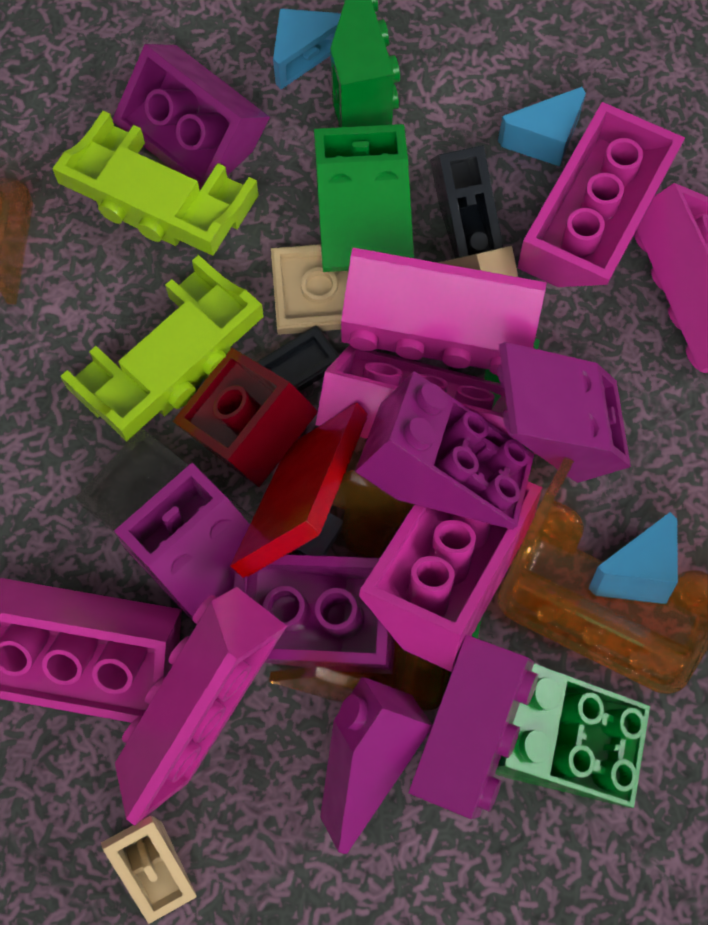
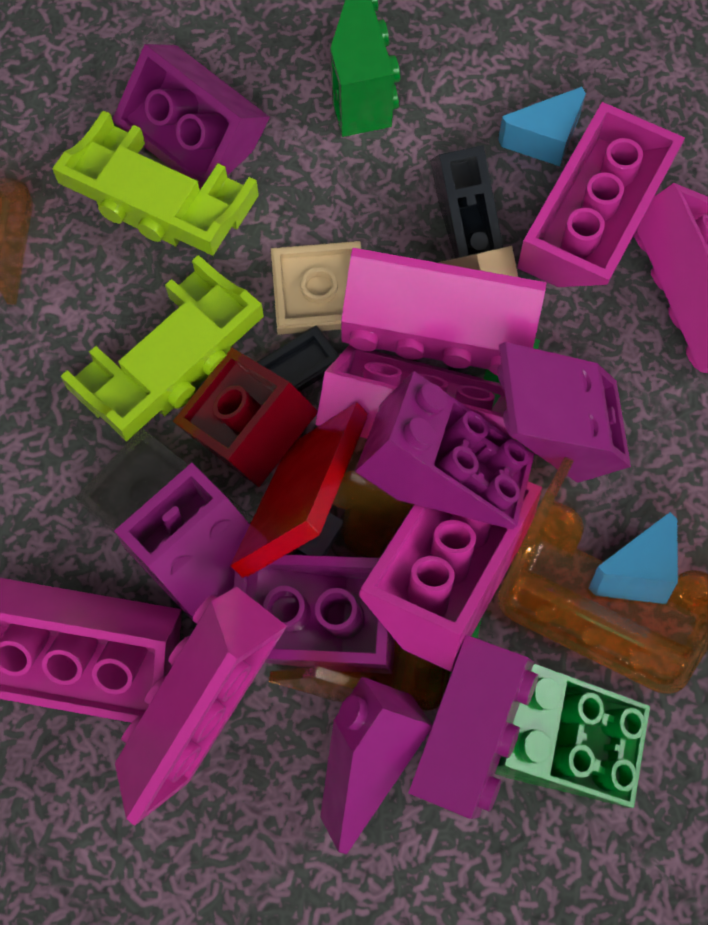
tan slope [101,816,197,924] -> none
dark azure slope [273,9,341,89] -> none
green slope [314,124,414,272] -> none

